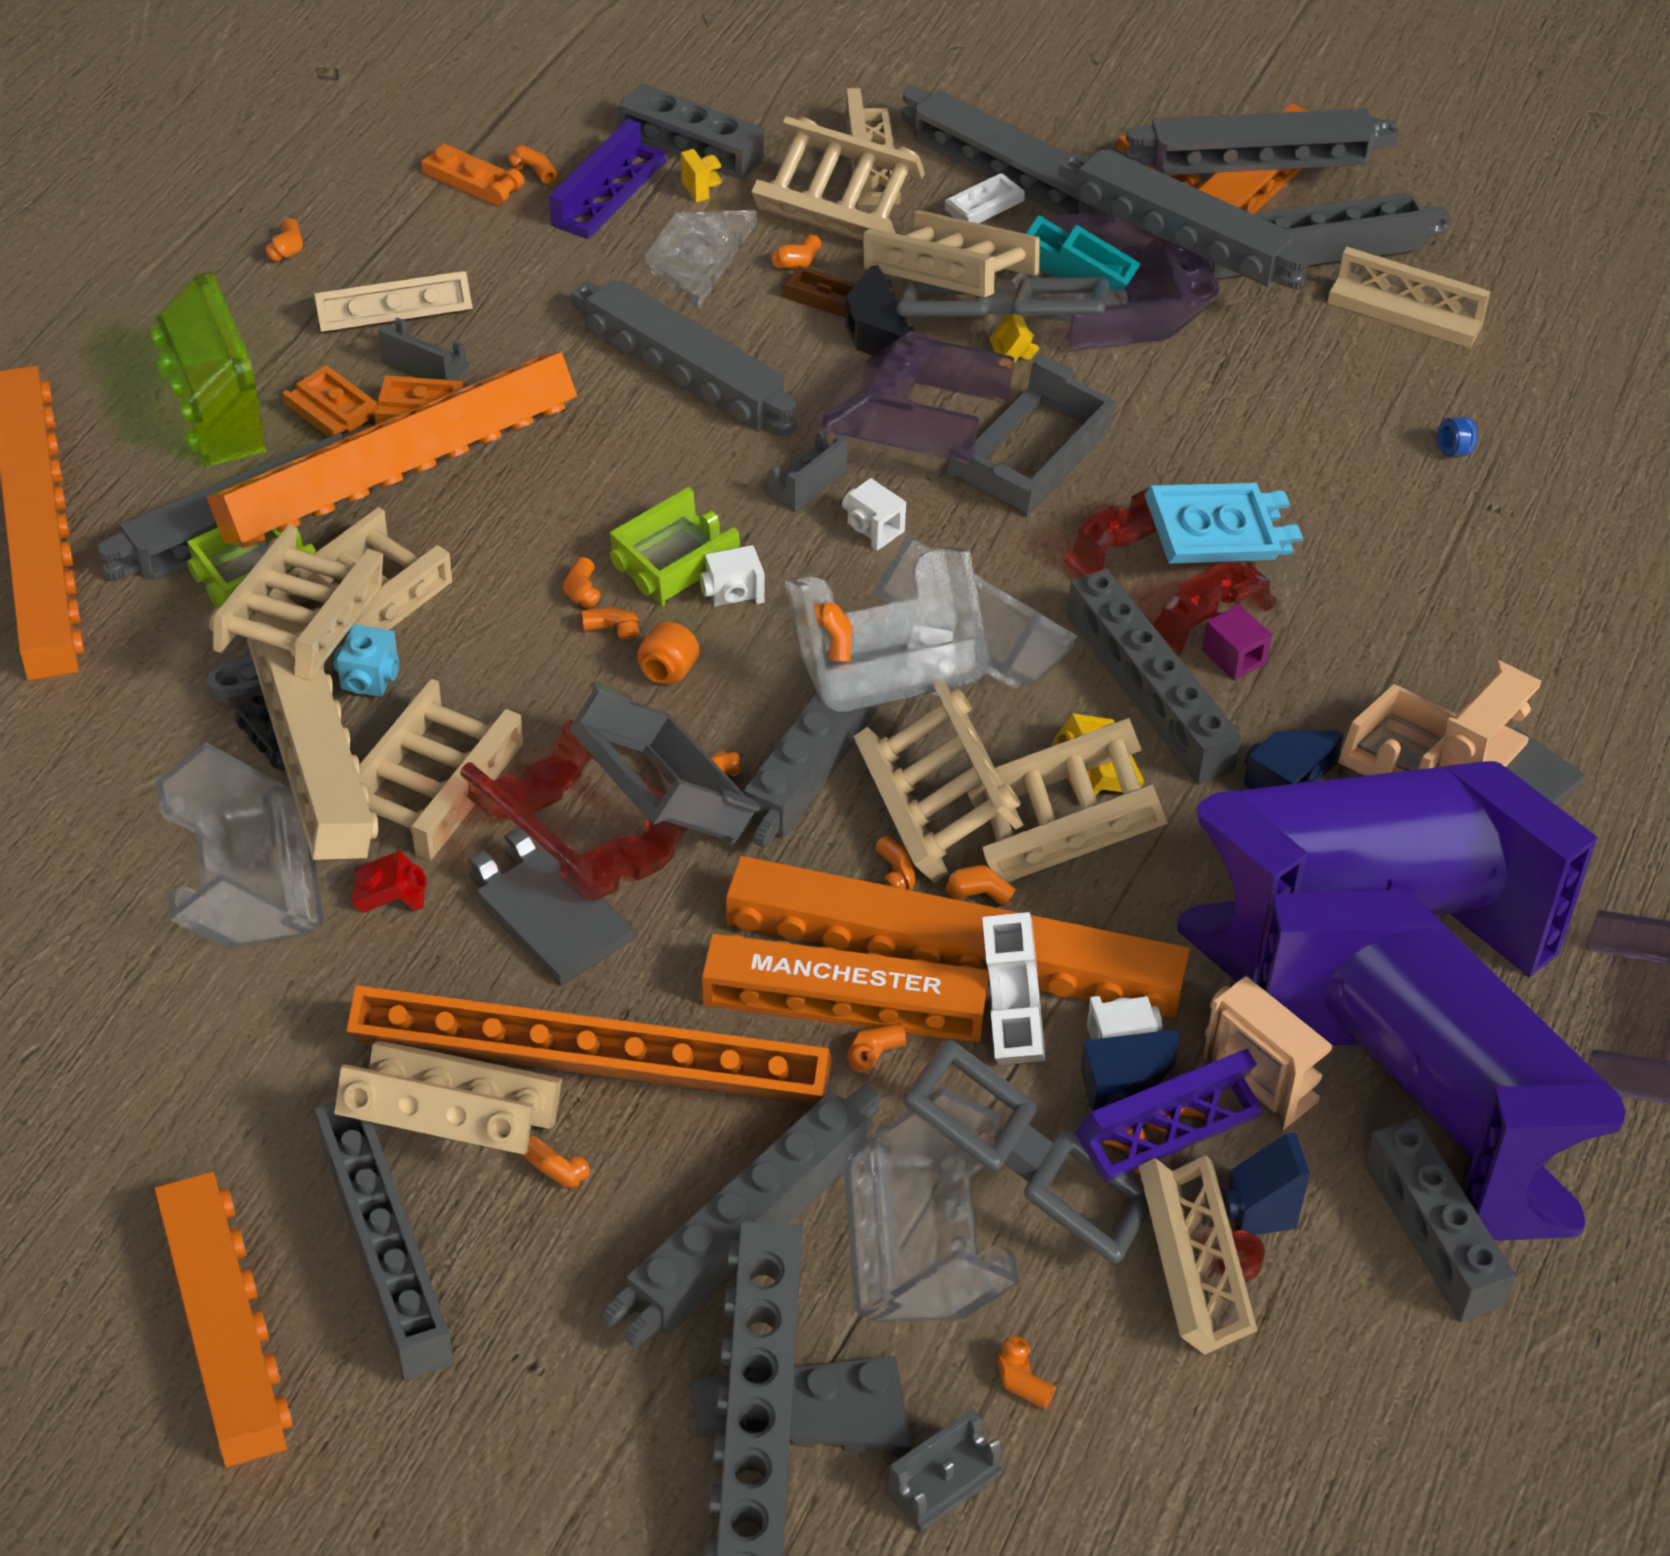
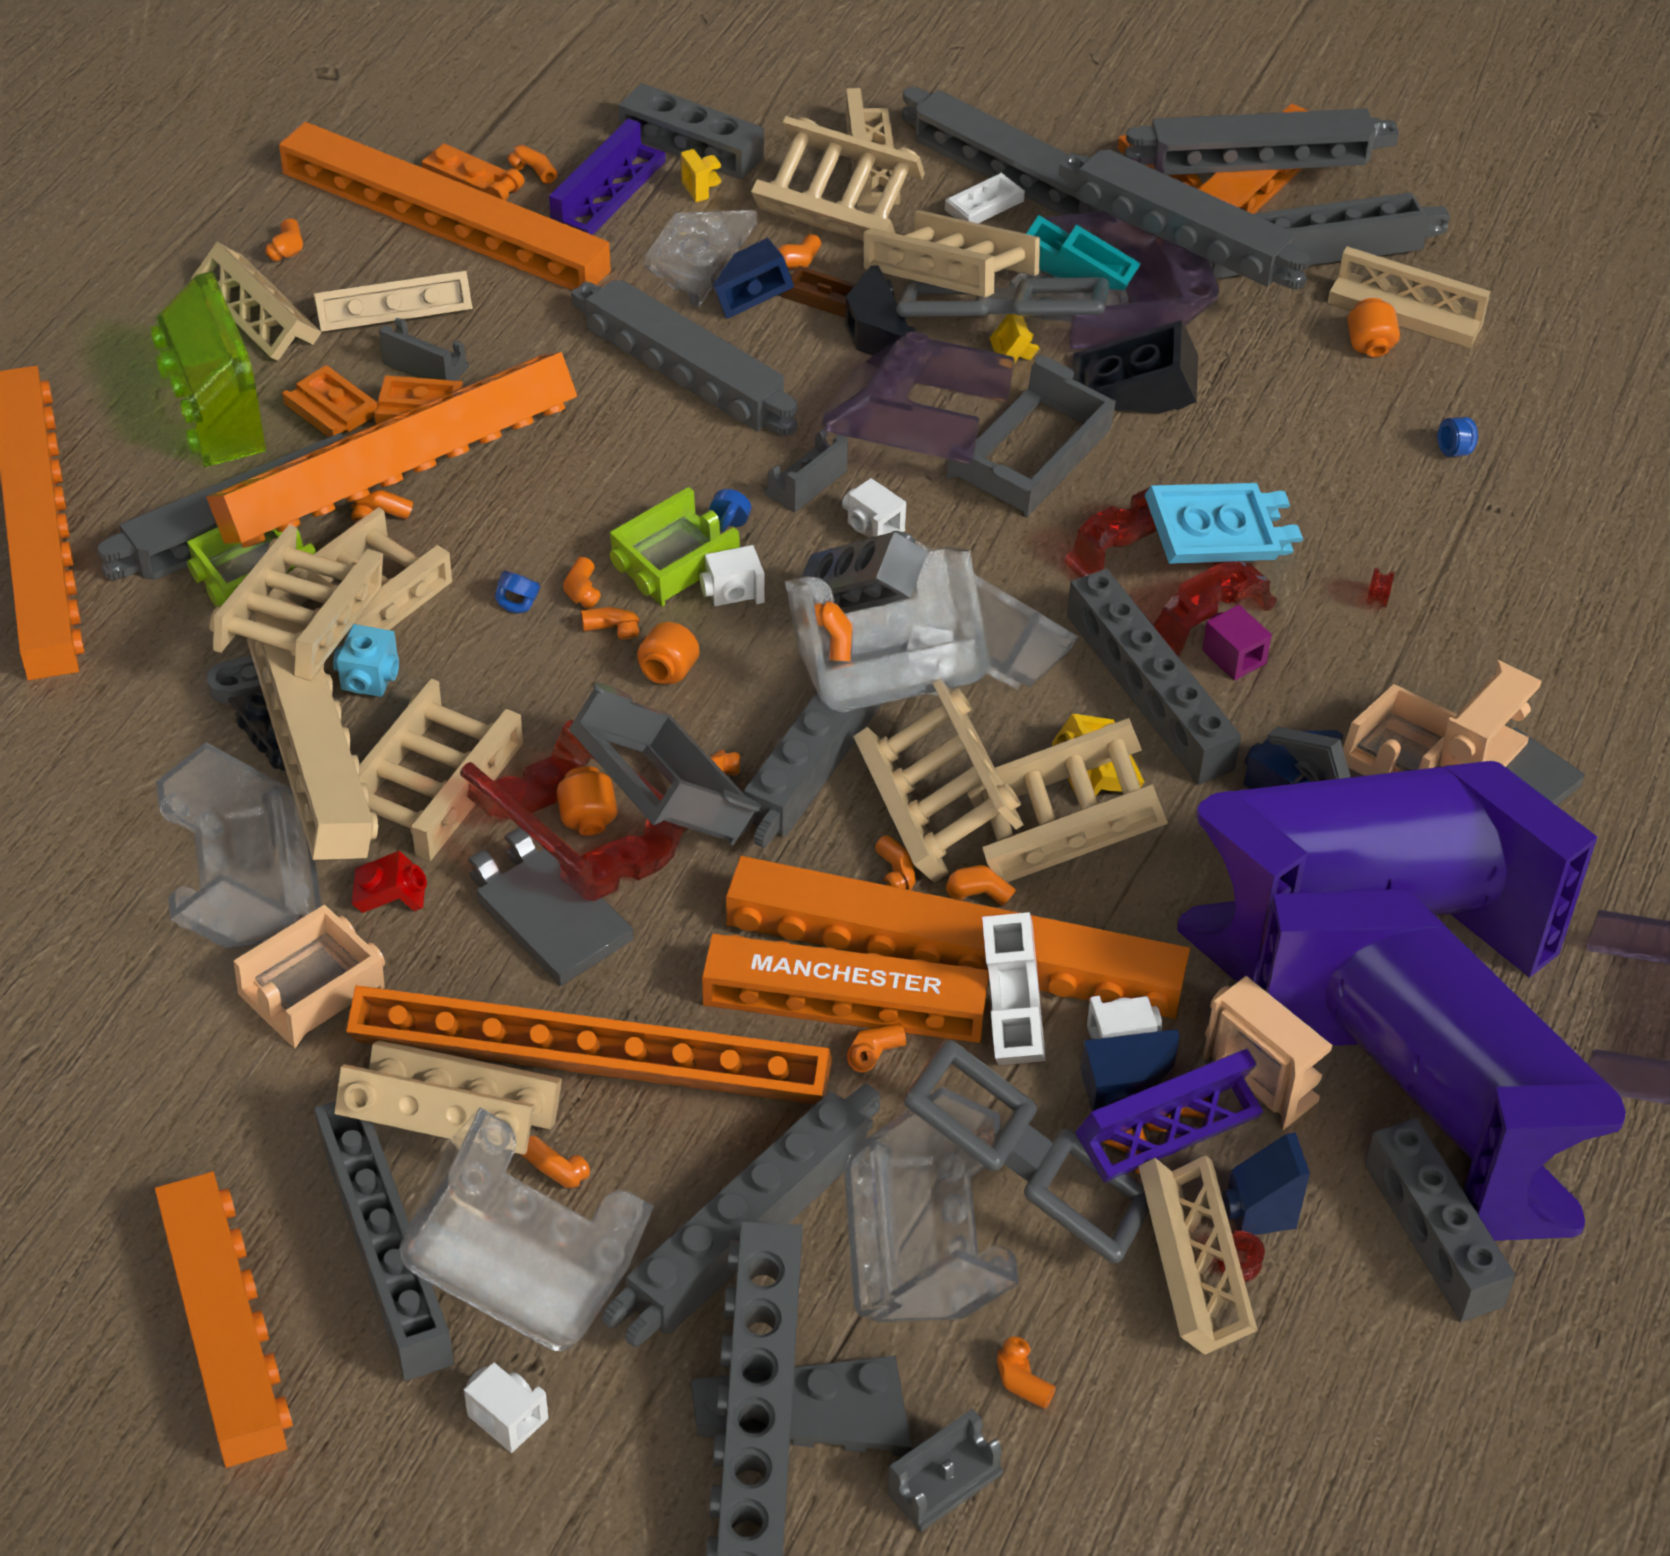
none -> tan fence [191,242,322,361]
none -> light nougat window [233,904,385,1049]
none -> orange brick [279,122,611,290]
none -> orange arm [351,490,413,523]
none -> clear windscreen [400,1107,654,1351]
none -> white brick [464,1363,549,1453]
none -> blue tile [495,570,541,614]
none -> orange head [556,766,618,836]
none -> blue tile [709,489,752,533]
none -> dark blue slope [713,238,794,319]
none -> dark grey brick [793,531,928,613]
none -> black slope [1072,320,1198,413]
none -> dark grey tile [1268,727,1350,782]
none -> orange head [1347,298,1400,357]
none -> clear red bush [1366,568,1395,608]

